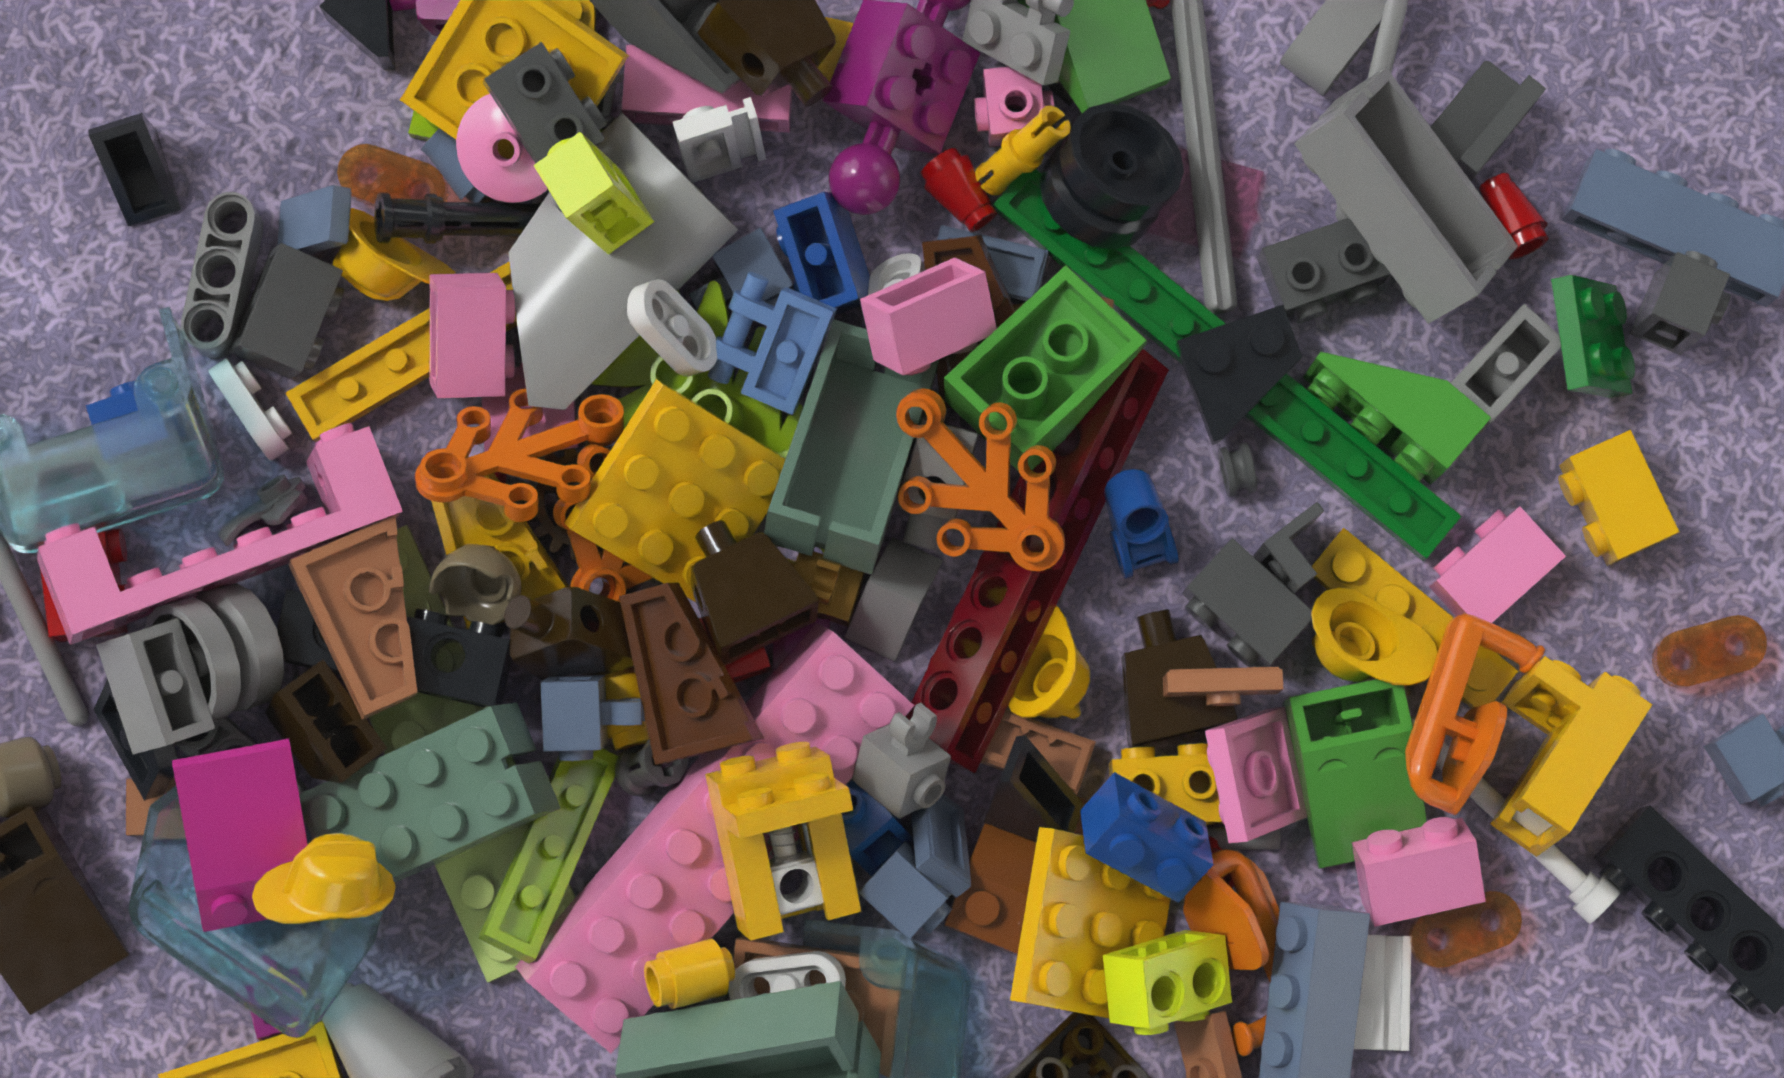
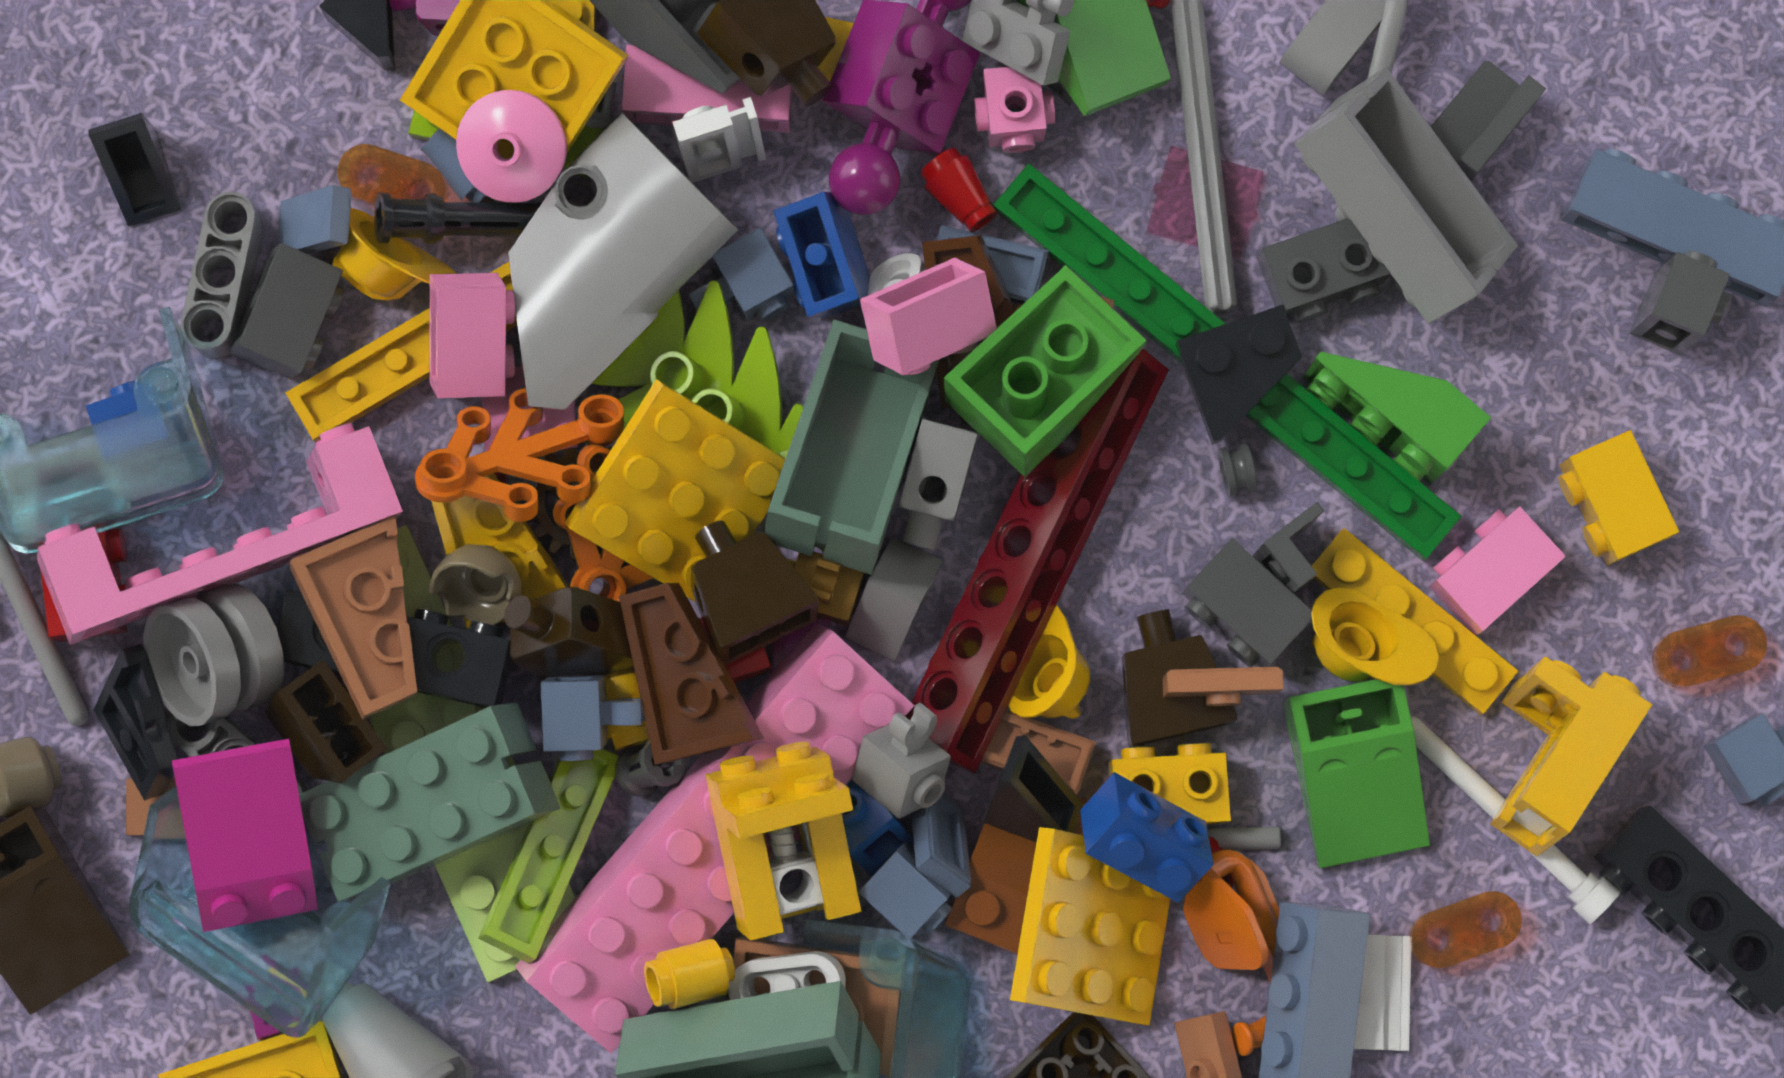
light grey brick [96,618,215,754] -> none
white plate [208,358,293,462] -> none
dark grey plate [218,475,308,546] -> none
yellow piece [252,833,396,924] -> none
dark grey brick [483,42,607,164] -> none
neon yellow brick [533,132,654,255] -> none
white plate [627,279,717,377] -> none
medium blue plate [708,272,837,415] -> none
orange plant [896,388,1065,571] -> none
yellow pin [975,105,1071,196] -> none
black wheel [1040,103,1184,250] -> none
neon yellow brick [1103,930,1232,1035] -> none
blue piece [1104,469,1179,579] -> none
bright pink plate [1205,707,1307,844] -> none
bright pink brick [1352,817,1486,927] -> none
orange piece [1405,614,1545,815] -> none
light grey brick [1451,304,1561,433] -> none
red cone [1479,173,1549,259] -> none
green plate [1551,275,1635,398] -> none

